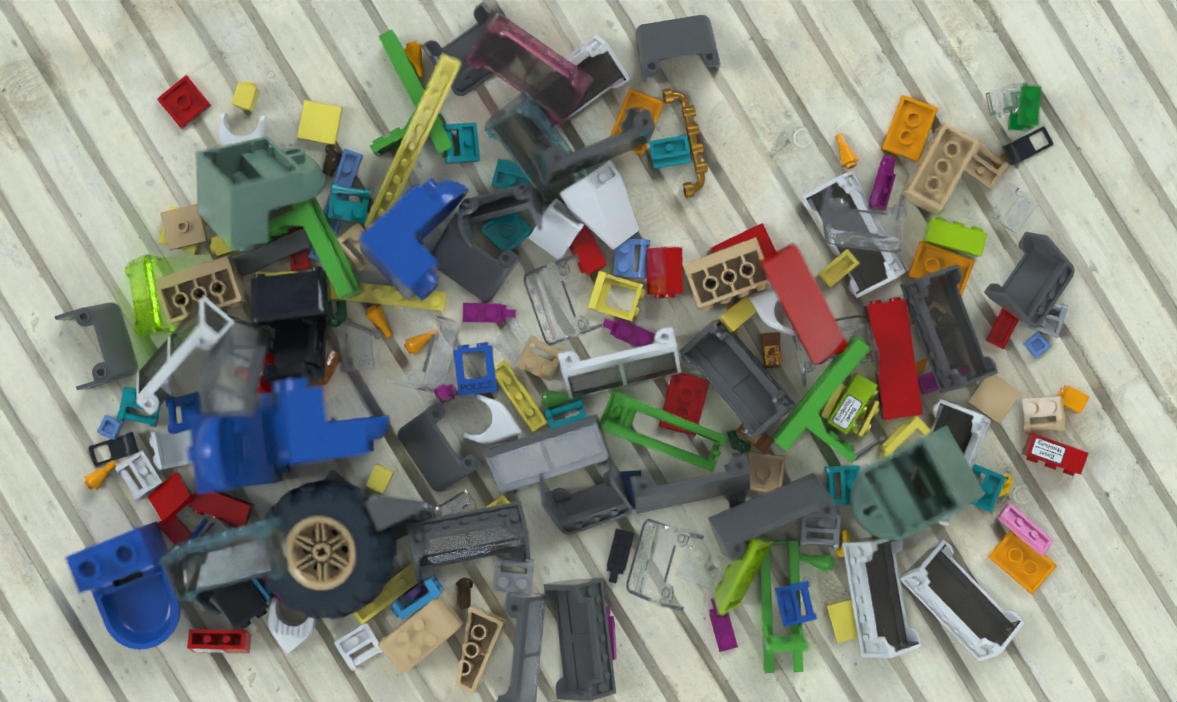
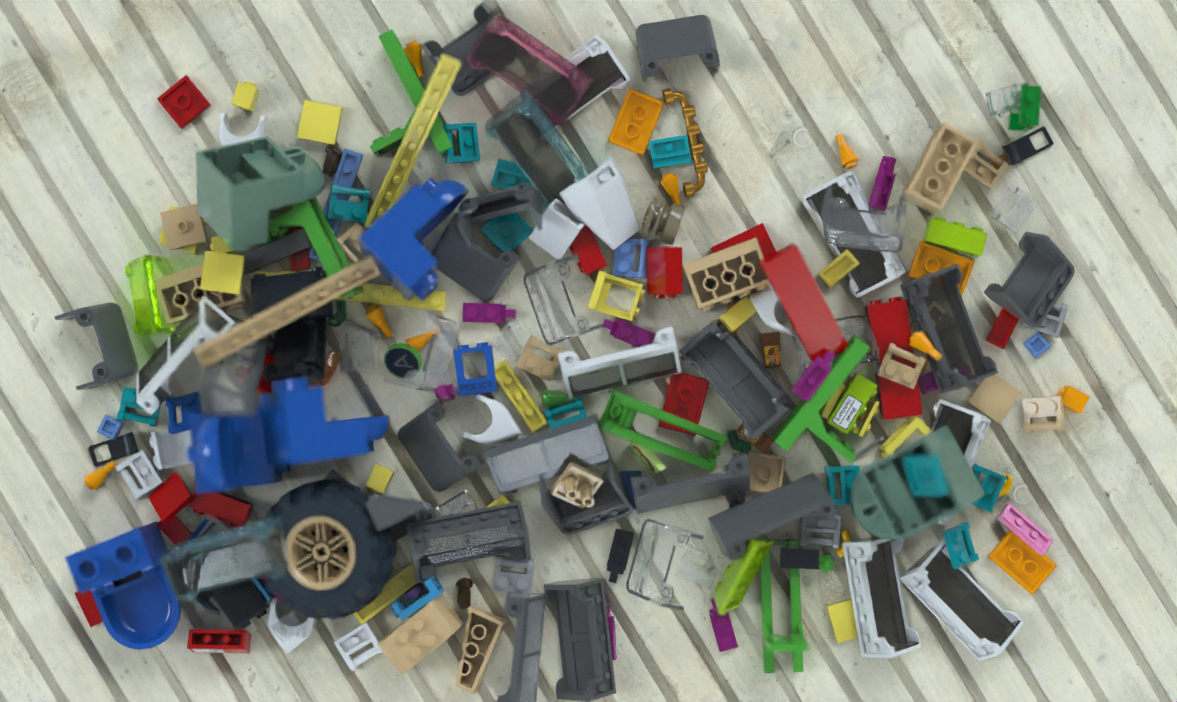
dark grey windscreen [529,107,656,186] -> none
blue plate [774,580,817,627] -> none
light orange tile [881,95,938,163] -> none
red brick [1022,433,1089,476] -> none
none -> red tile [74,590,103,627]
none -> tan plate [193,255,380,368]
none -> light yellow tile [200,251,245,295]
none -> clear panel [270,611,303,643]
none -> black tile [384,343,422,379]
none -> tan plate [550,462,604,509]
none -> yellowish green tile [627,442,665,476]
none -> dark tan wheel [641,197,685,245]
none -> light orange cone [660,172,682,206]
none -> black tile [779,548,820,569]
none -> magenta hinge [791,351,835,402]
none -> tan plate [876,343,926,389]
none -> teal plate [903,455,949,496]
none -> light orange cone [909,331,943,361]
none -> teal plate [943,522,979,569]

